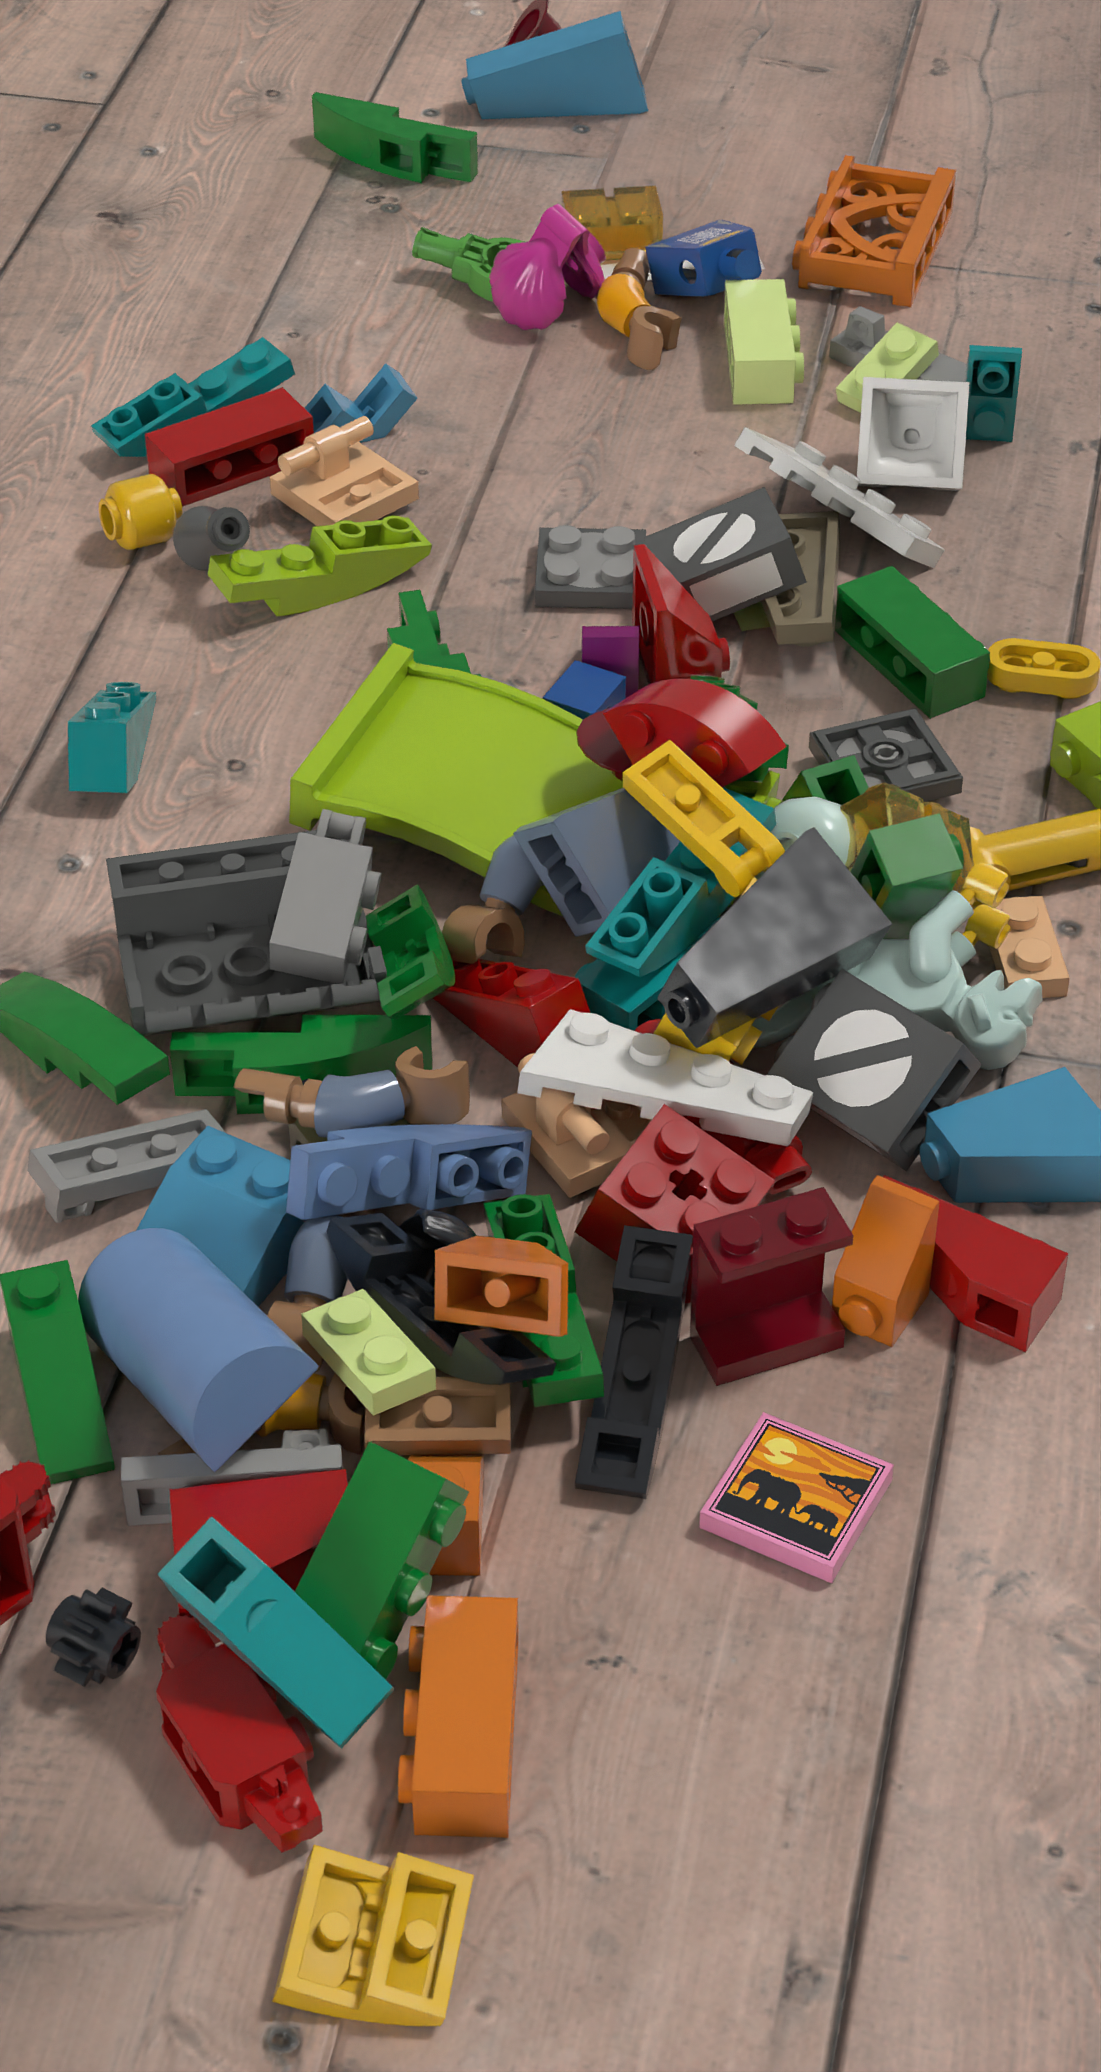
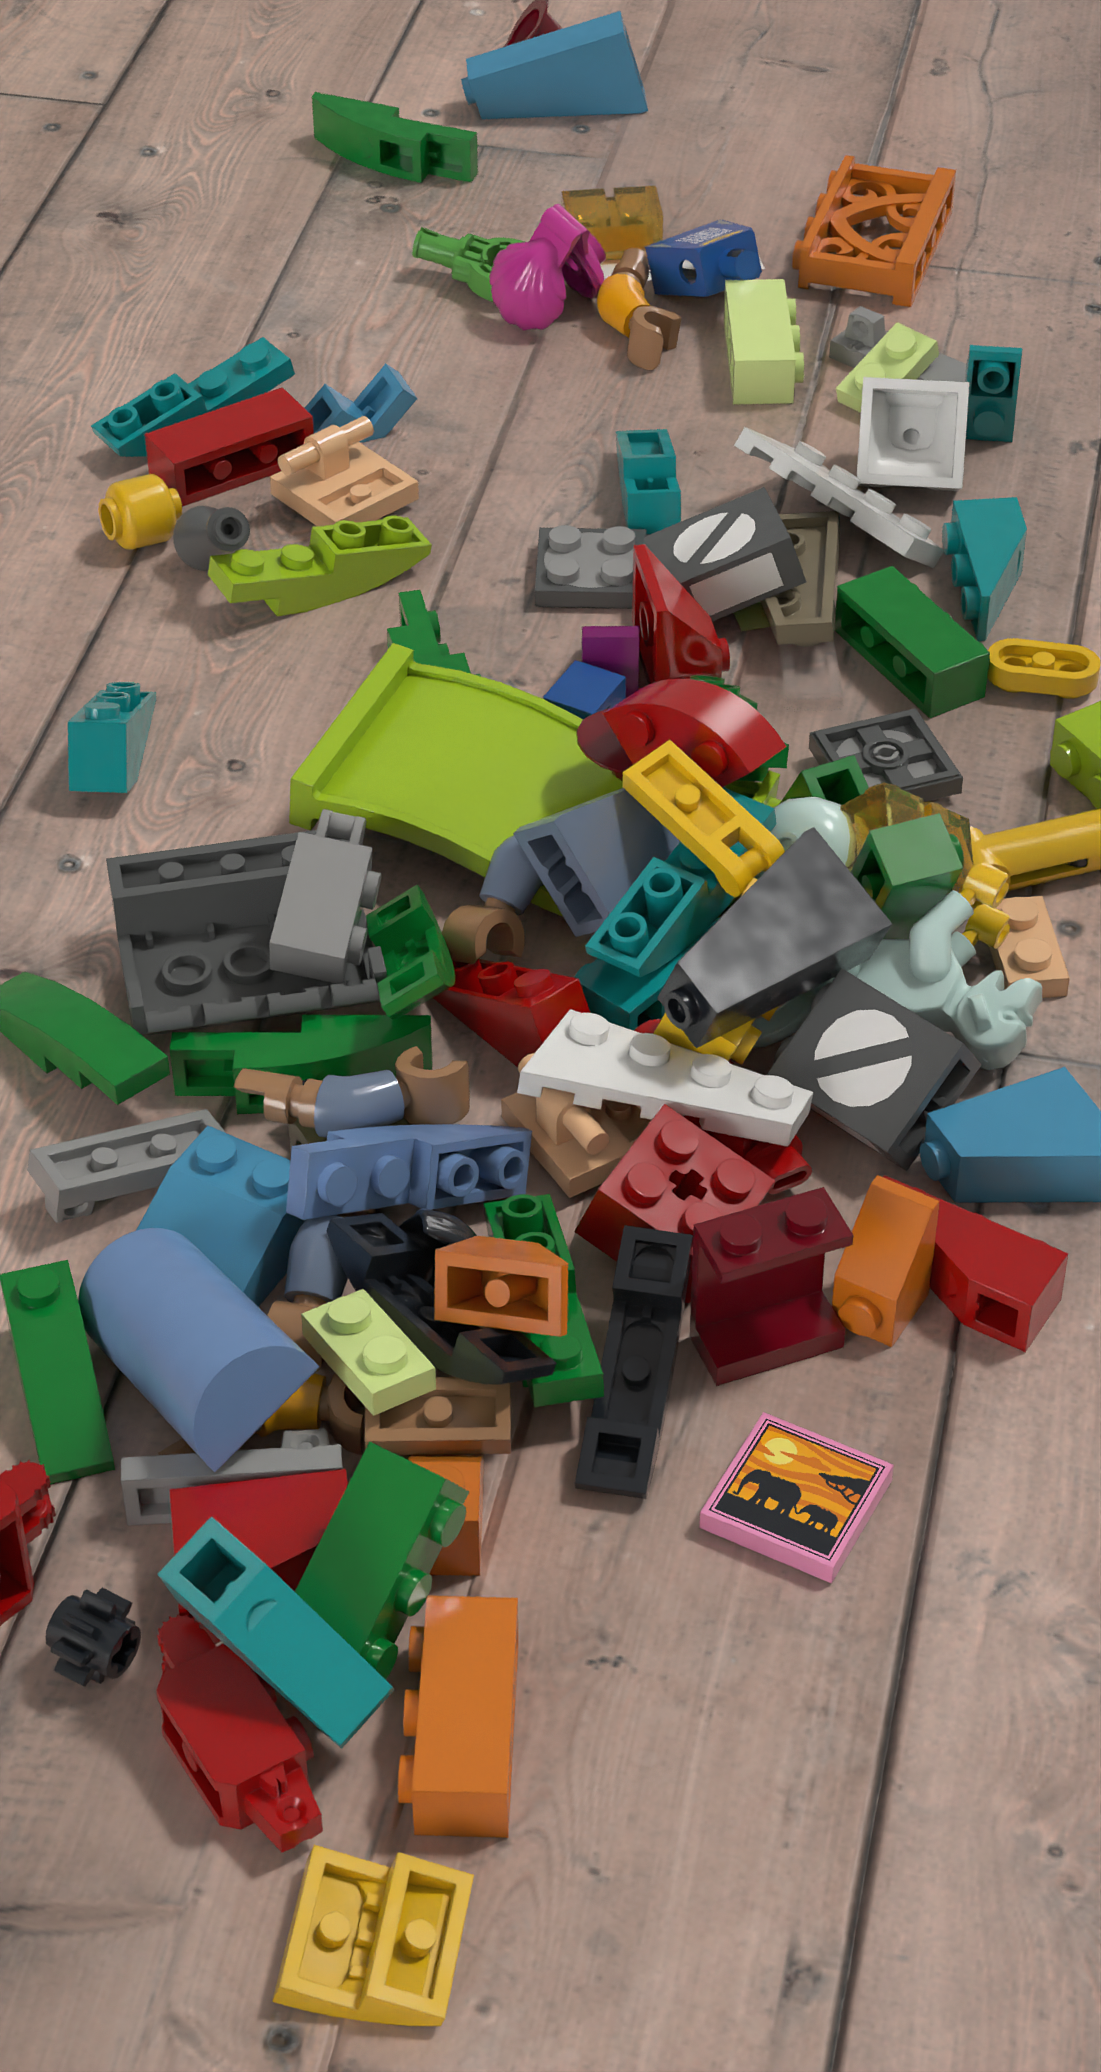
none -> teal slope [616,429,681,535]
none -> teal slope [942,497,1027,641]

